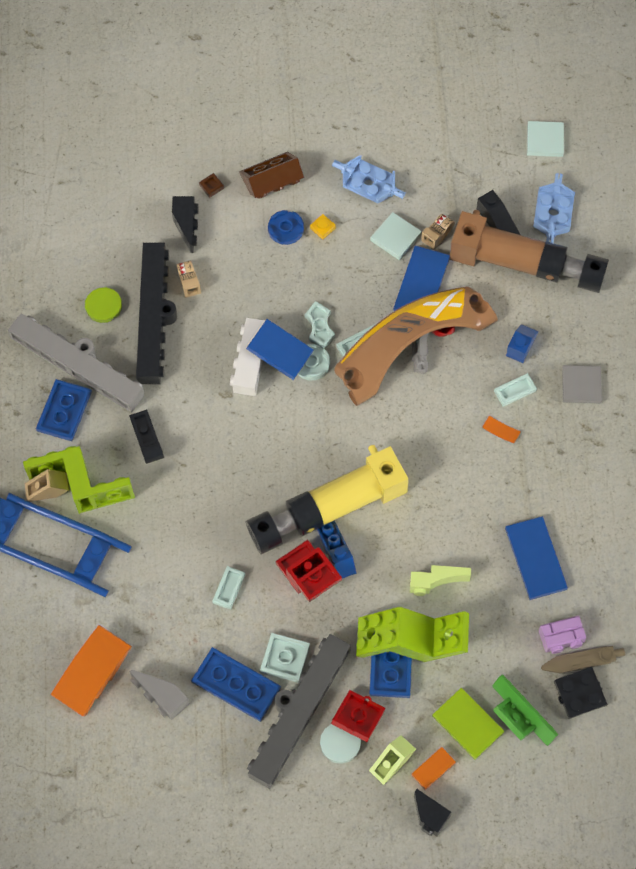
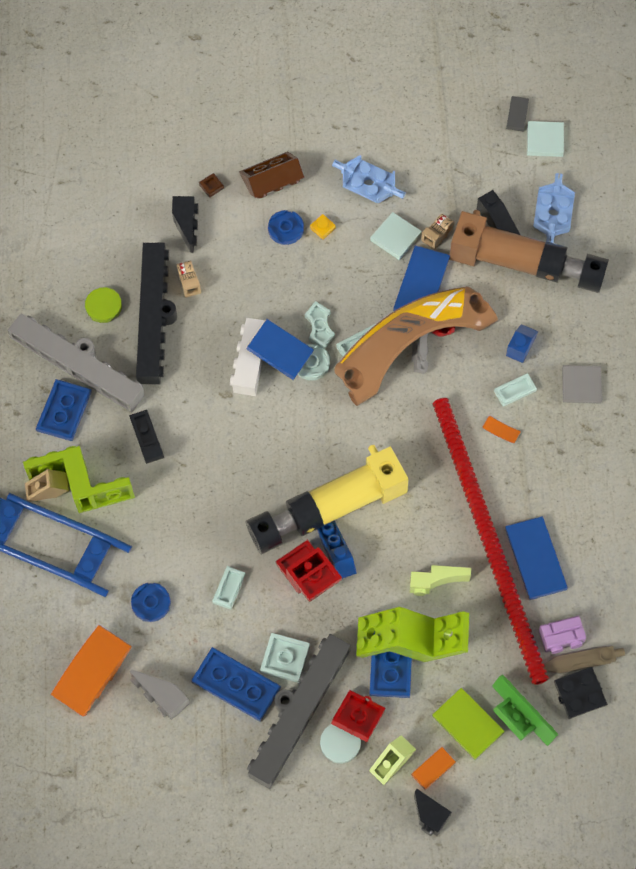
none -> blue tile [131,583,171,622]
none -> red piece [432,398,549,685]
none -> dark grey tile [506,96,529,132]

